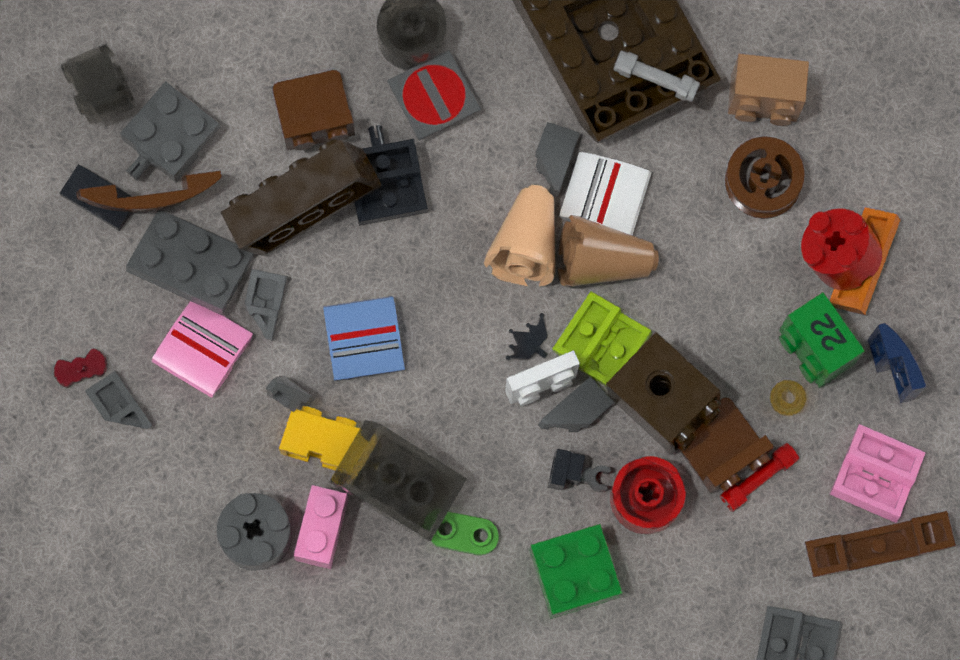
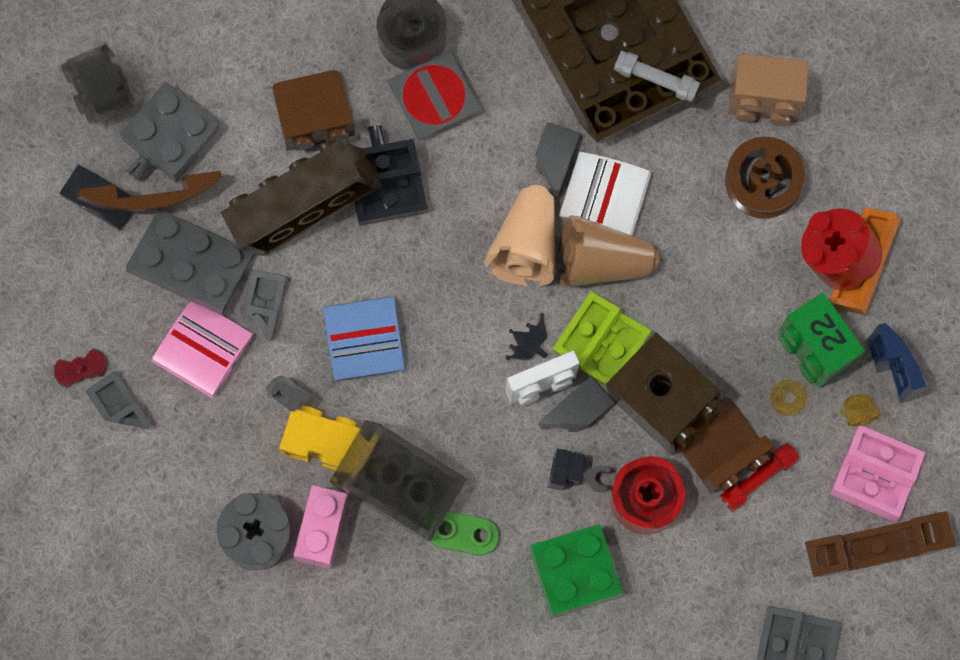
none -> clear yellow plate [839,394,881,427]

